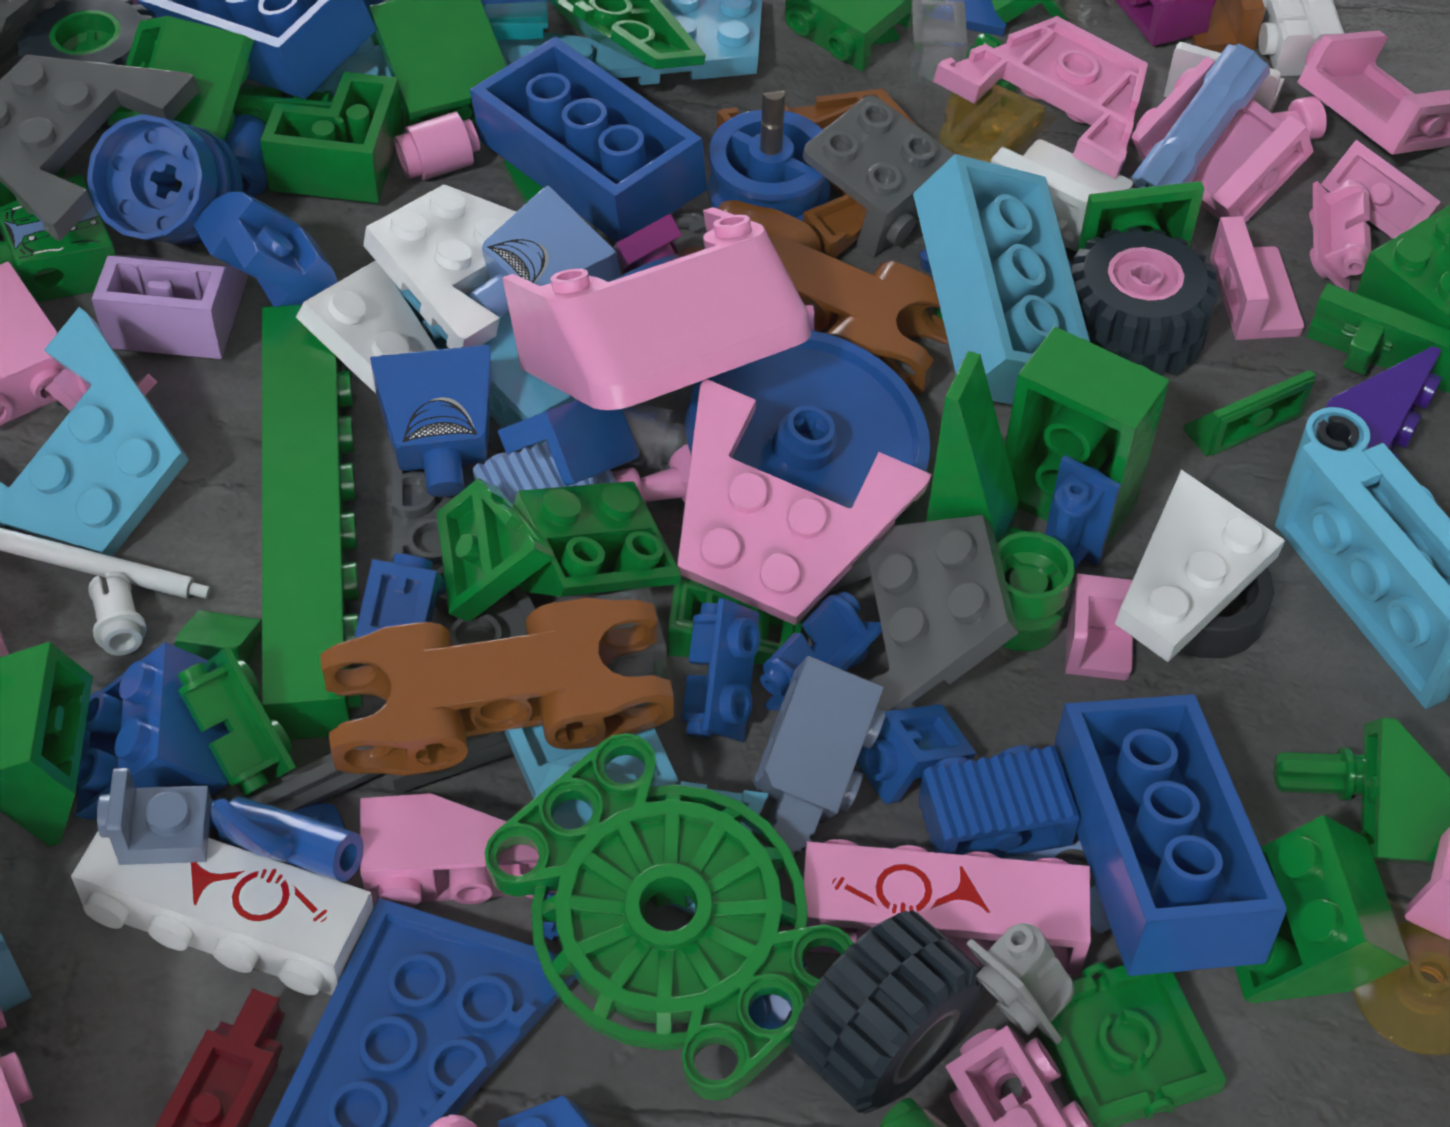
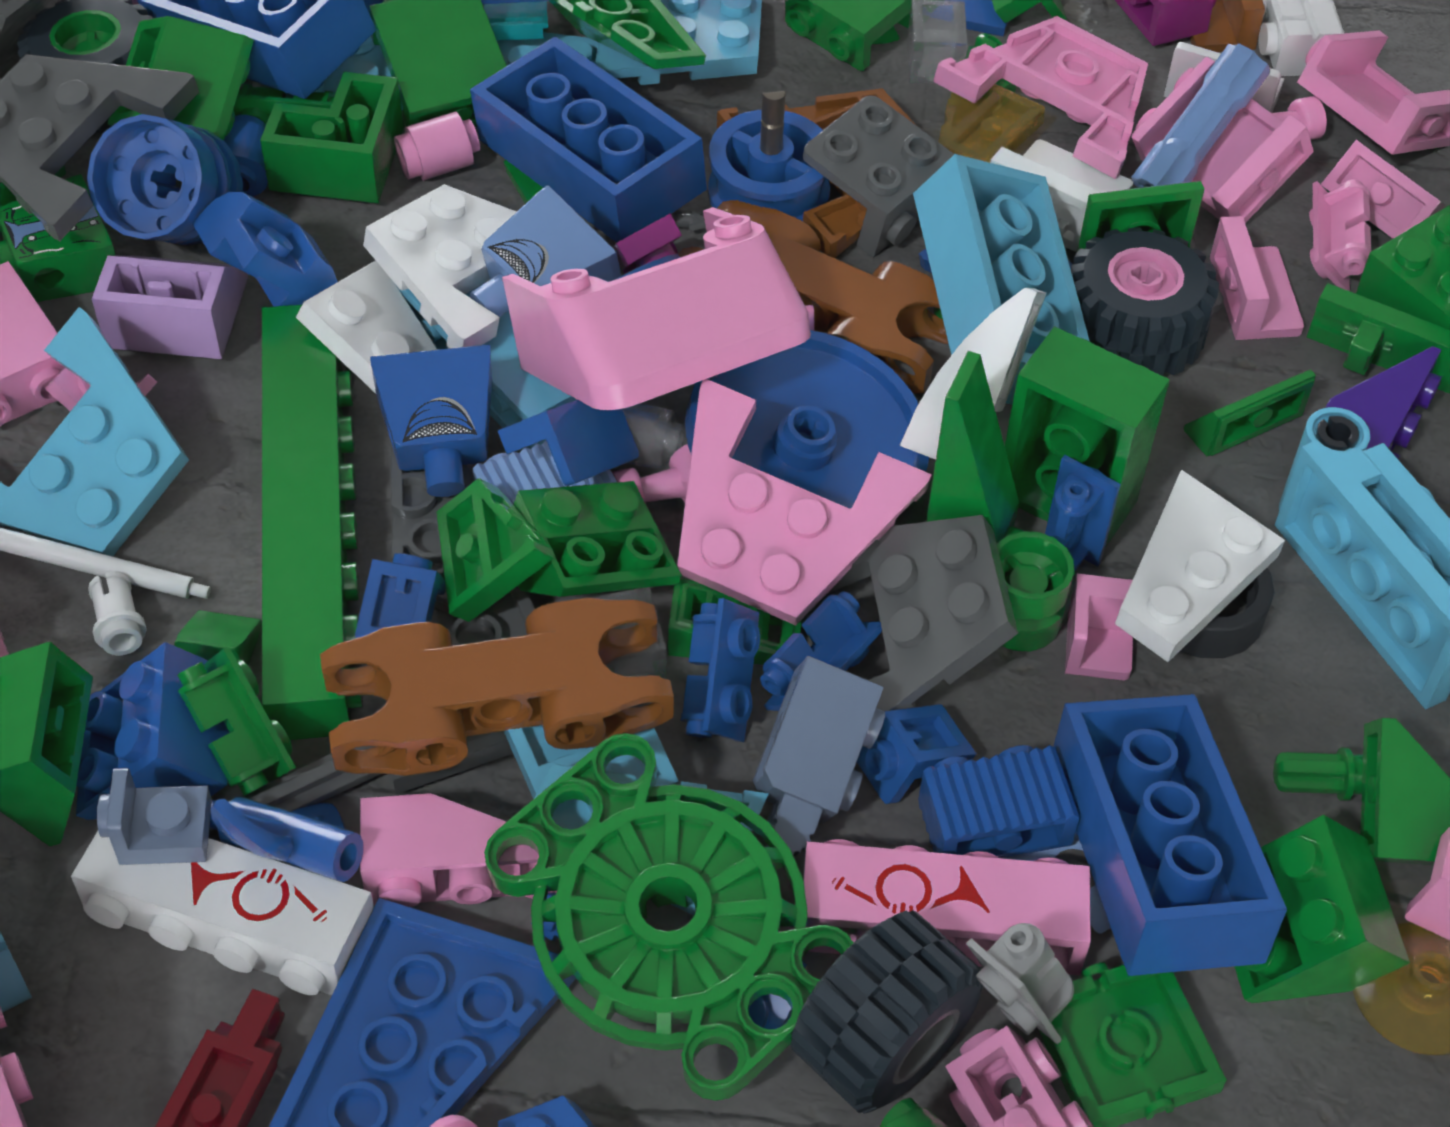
none -> white slope [900,288,1046,460]

